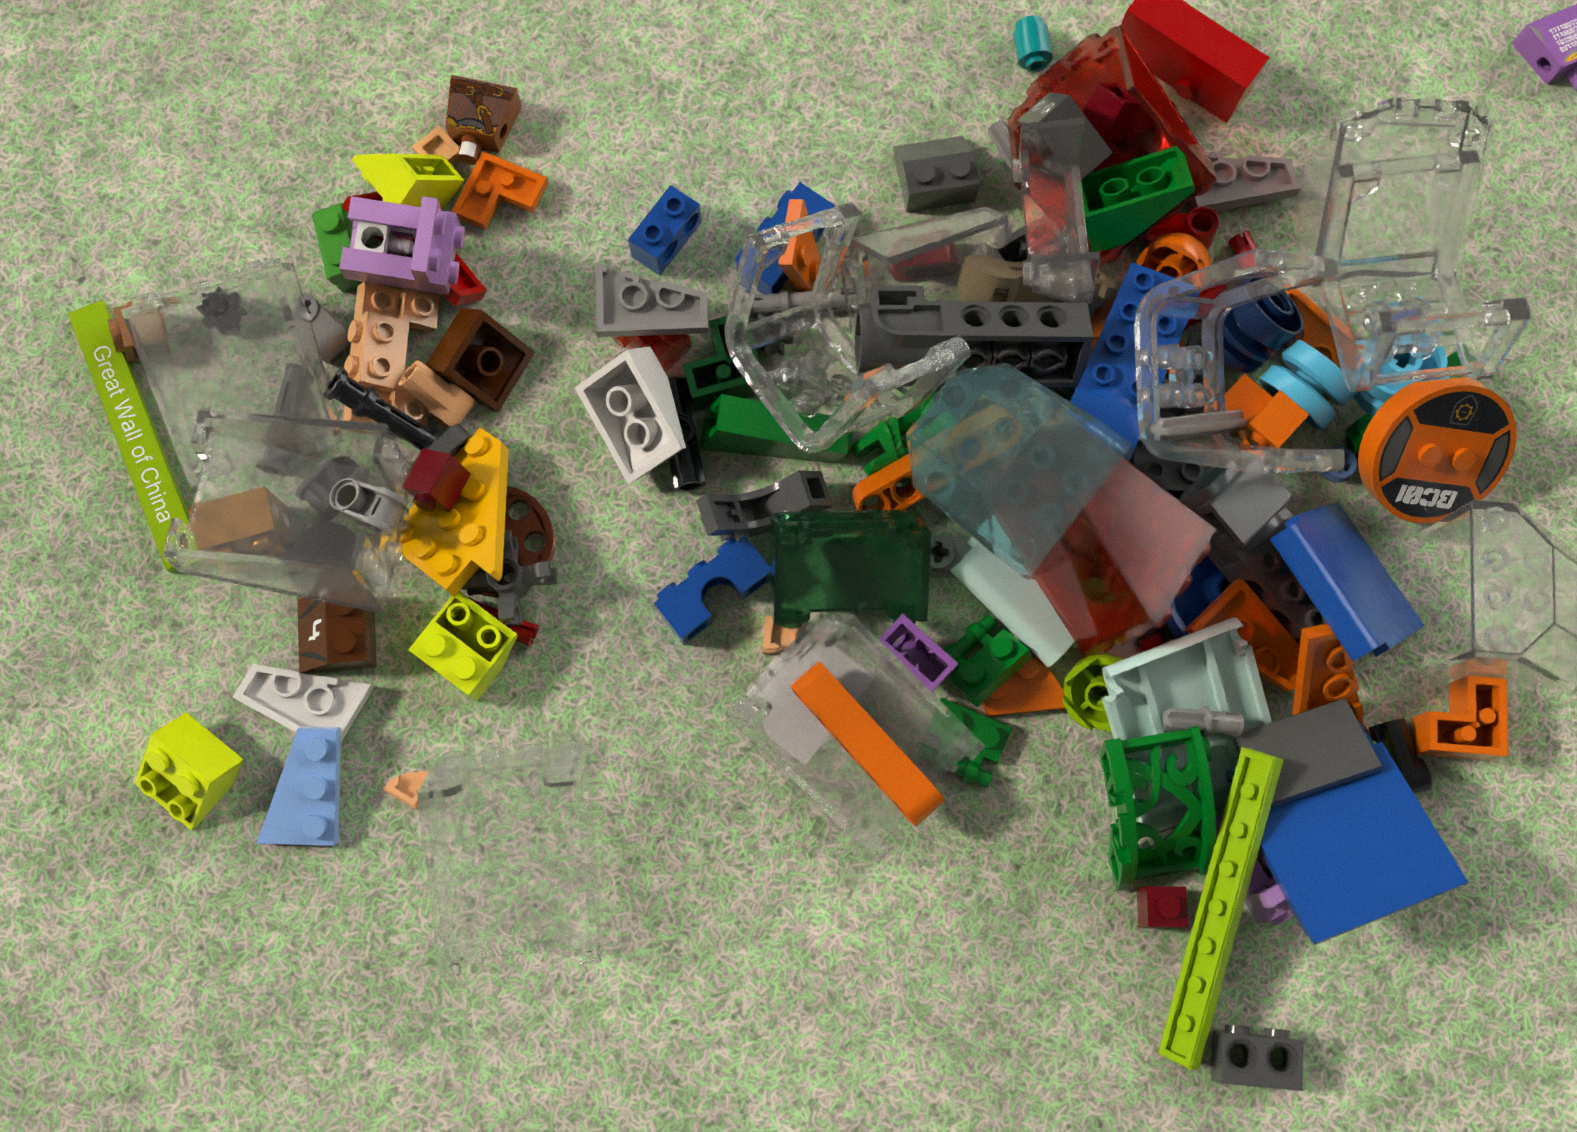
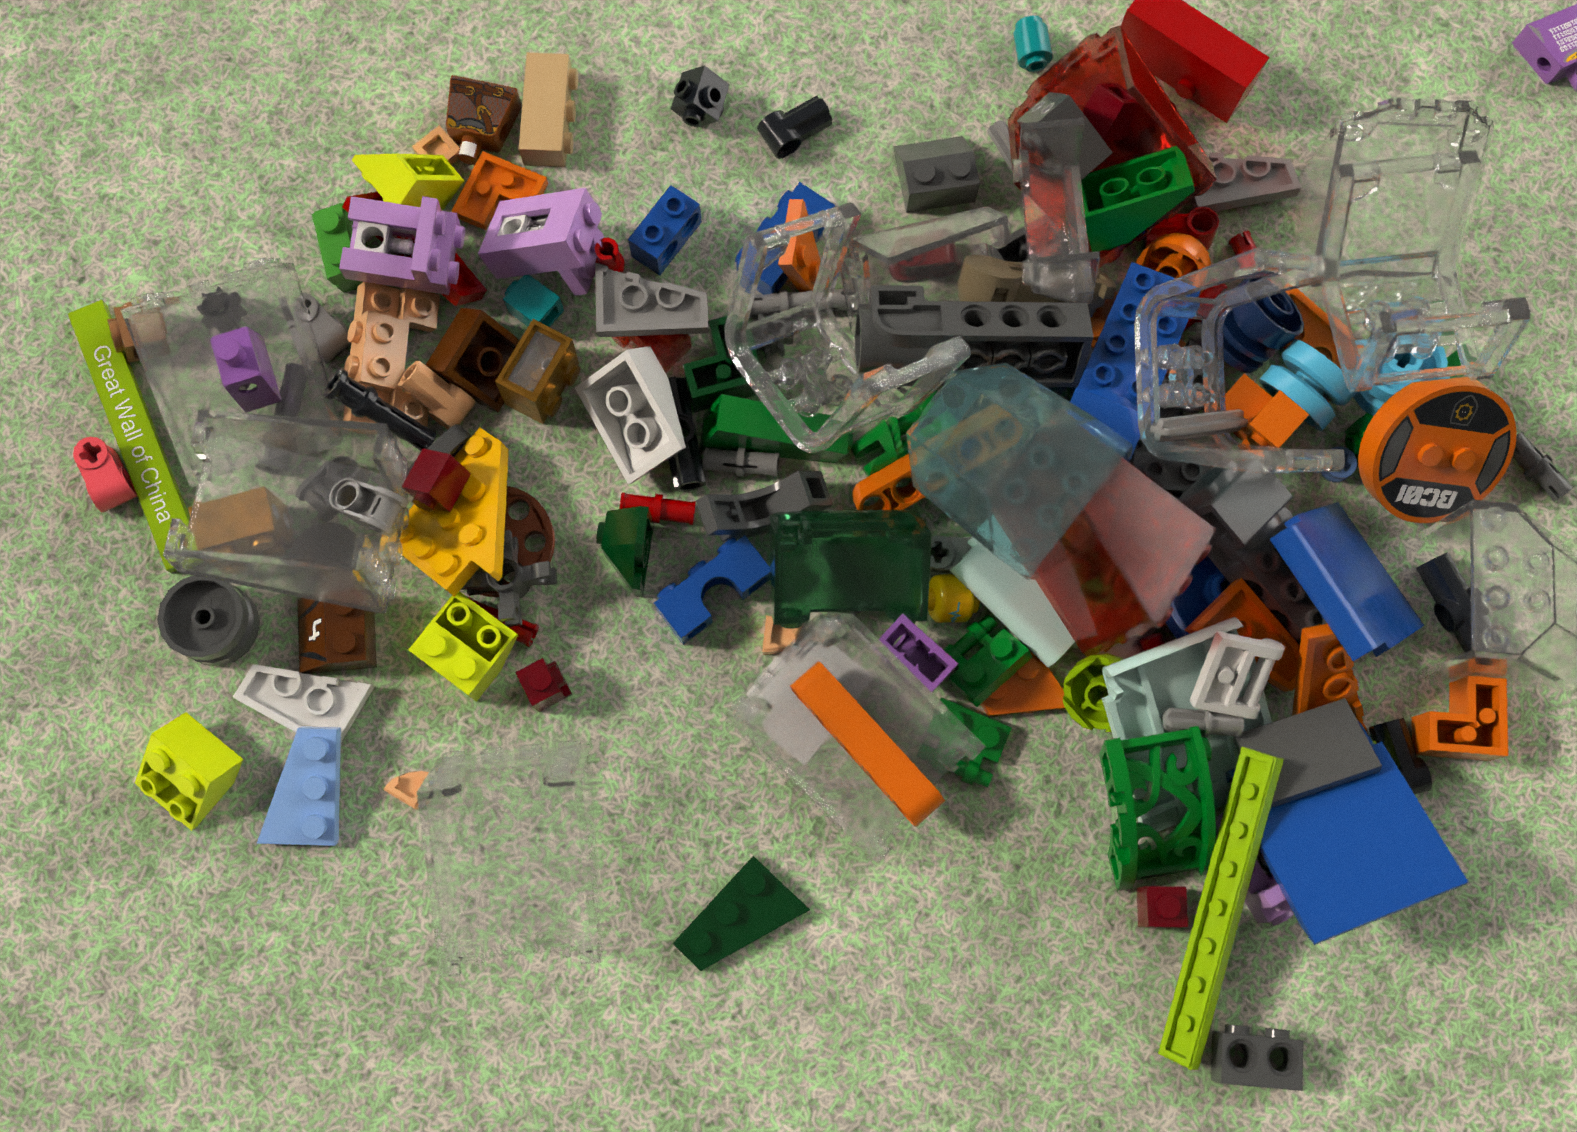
none -> coral piece [73,437,138,513]
none -> dark grey wheel [157,574,260,666]
none -> medium lavender torso [210,327,282,413]
none -> lavender brick [478,188,604,296]
none -> pearl gold piece [495,319,580,424]
none -> teal brick [503,275,564,327]
none -> dark red brick [515,658,573,712]
none -> tan brick [519,52,578,167]
none -> red pin [594,237,625,273]
none -> dark green slope [596,506,654,597]
none -> red pin [619,492,696,525]
none -> black brick [671,65,730,127]
none -> dark green wing [672,856,810,971]
none -> light grey pin [703,447,780,477]
none -> black piece [757,96,833,159]
none -> yellow head [921,574,980,623]
none -> white plate [1189,631,1285,719]
none -> black piece [1416,552,1507,668]
none -> dark grey pin [1513,431,1574,502]

